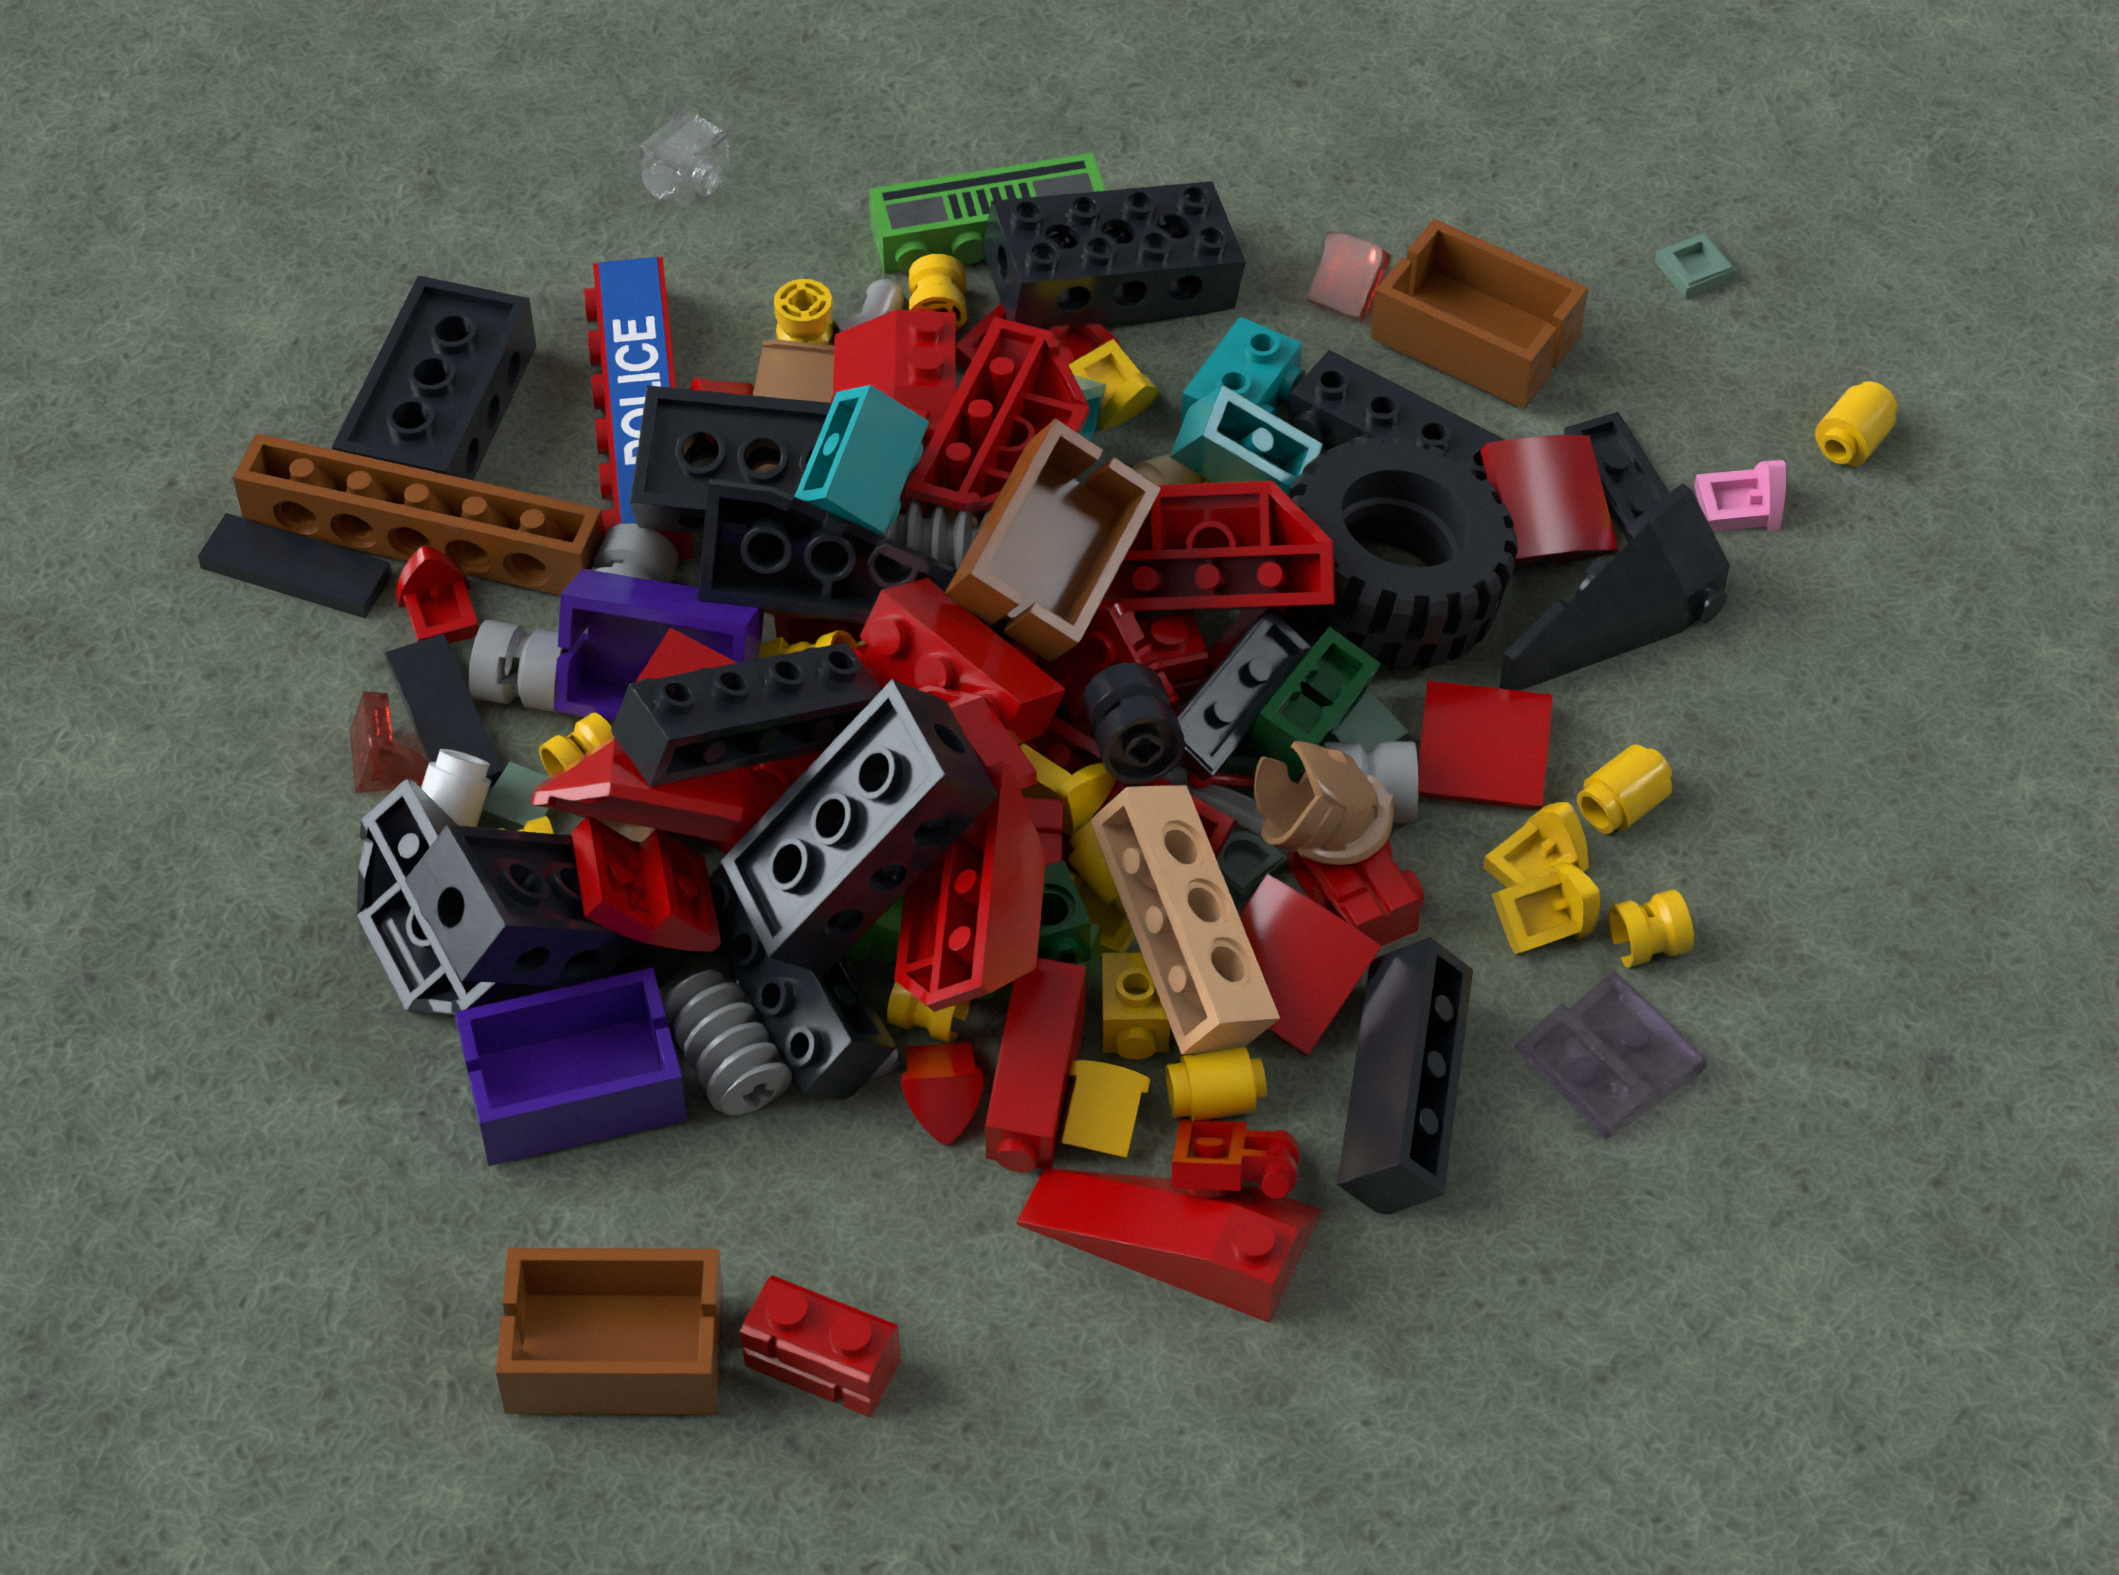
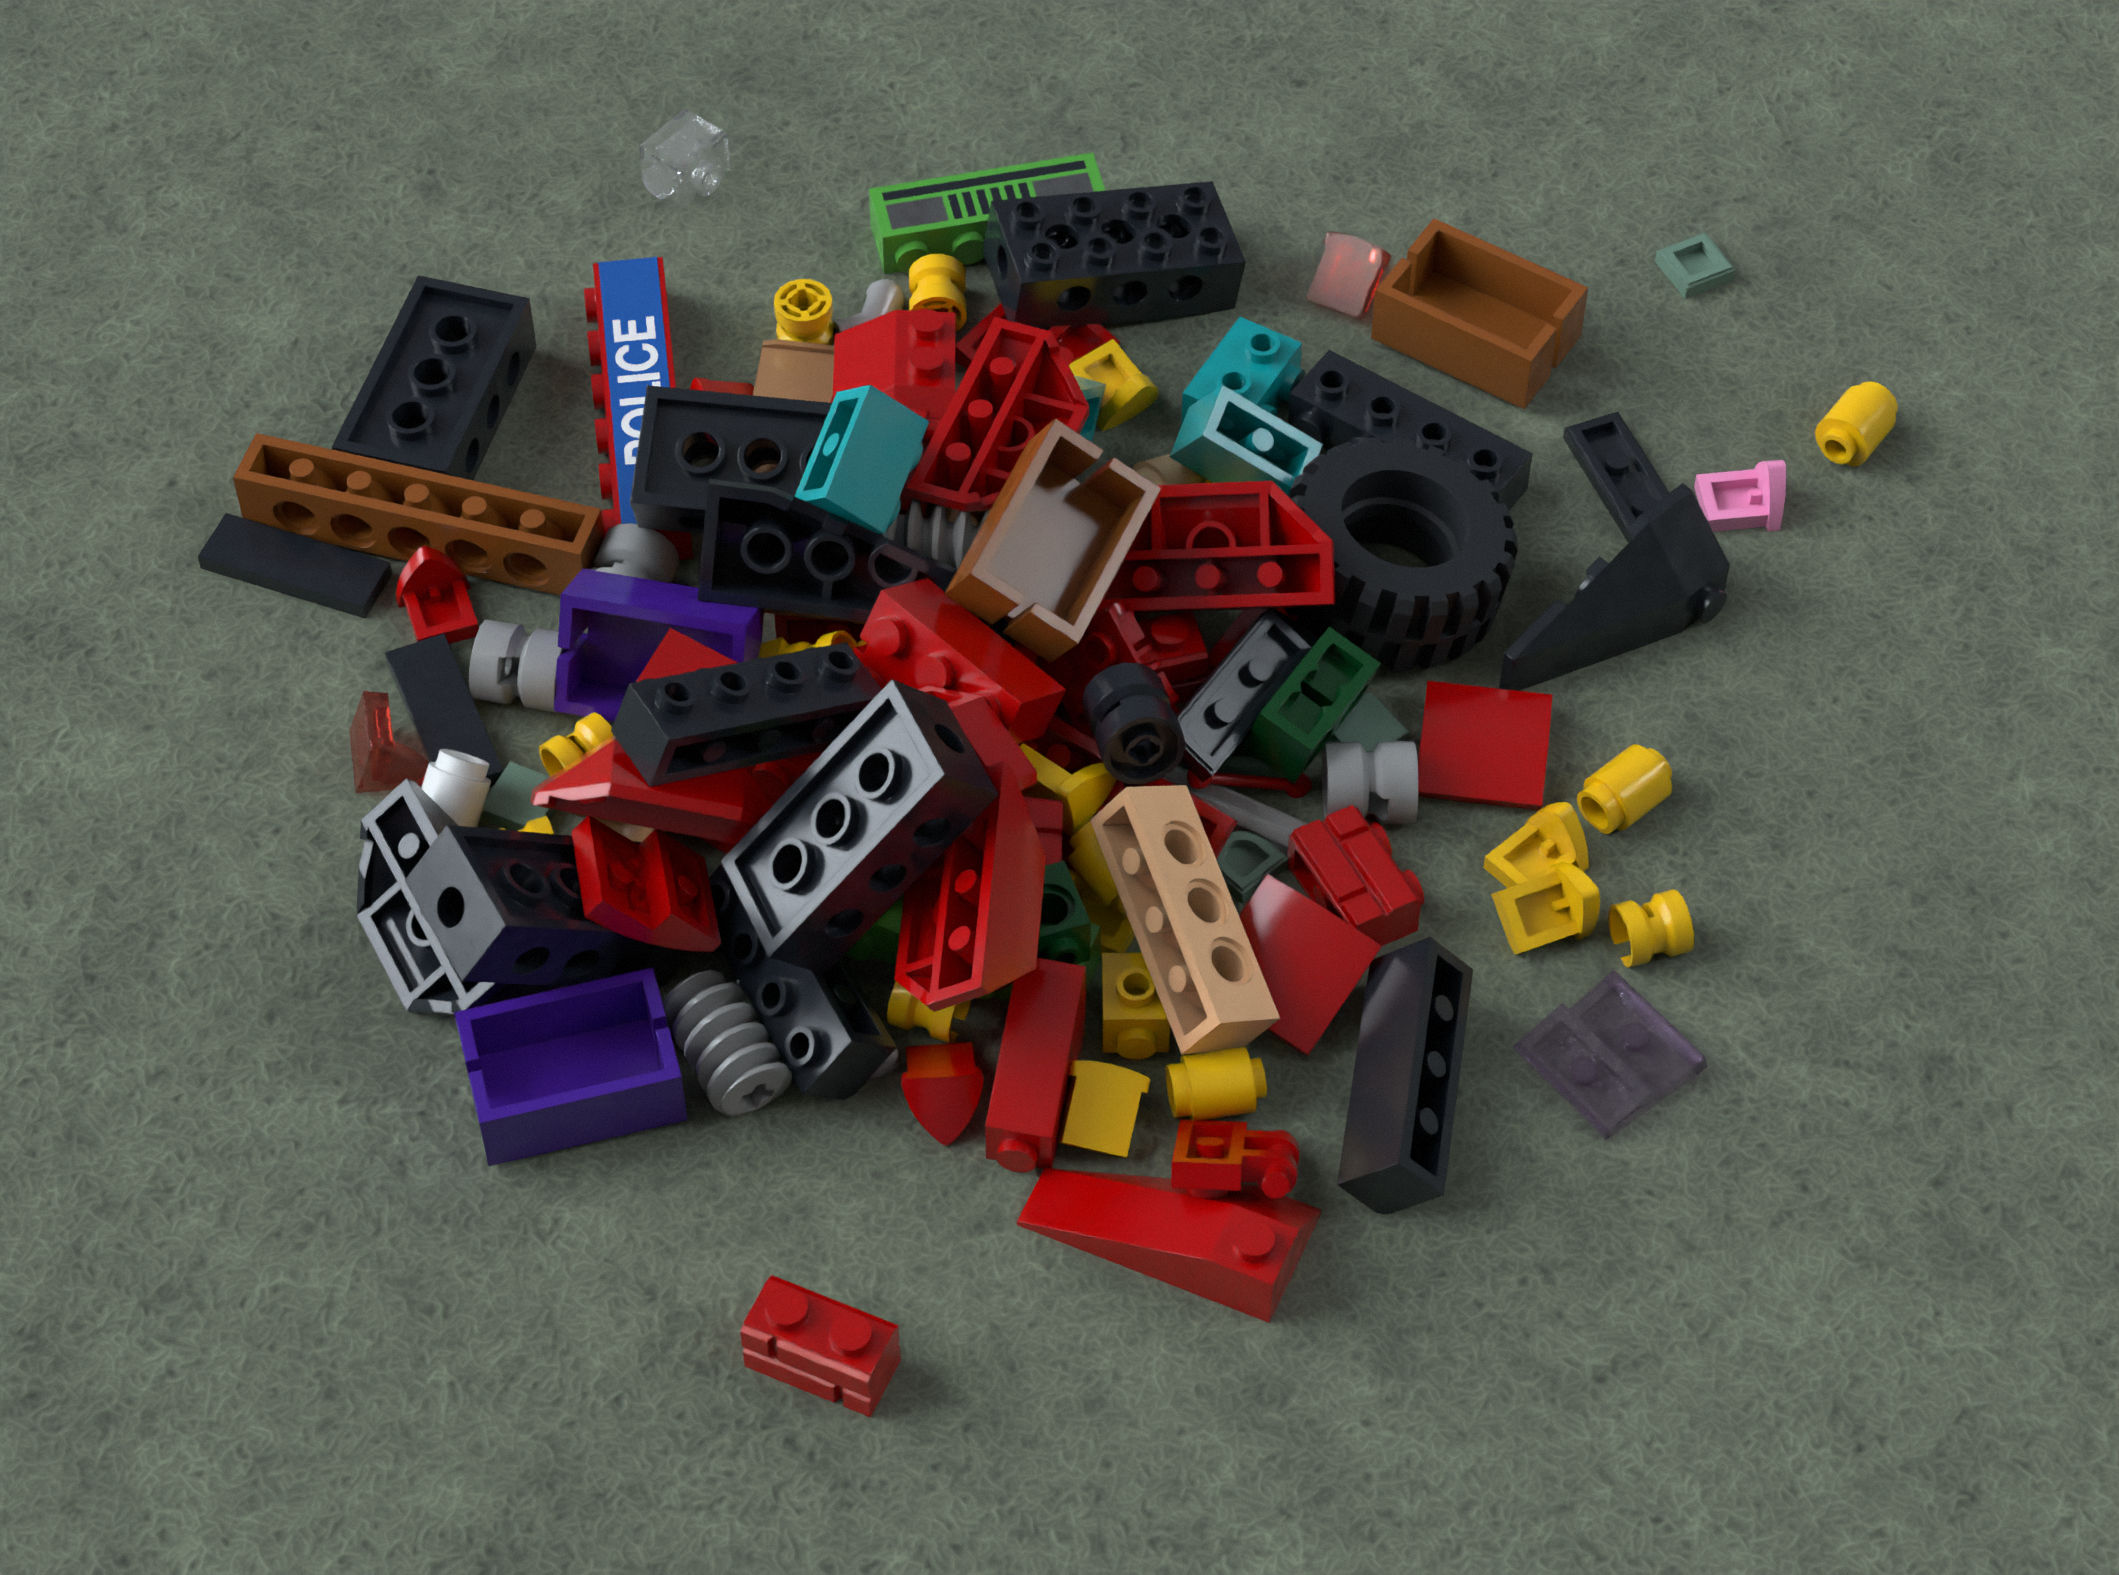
dark orange piece [496,1248,724,1414] -> none
medium nougat helmet [1254,741,1394,865] -> none
red slope [1480,435,1619,565] -> none

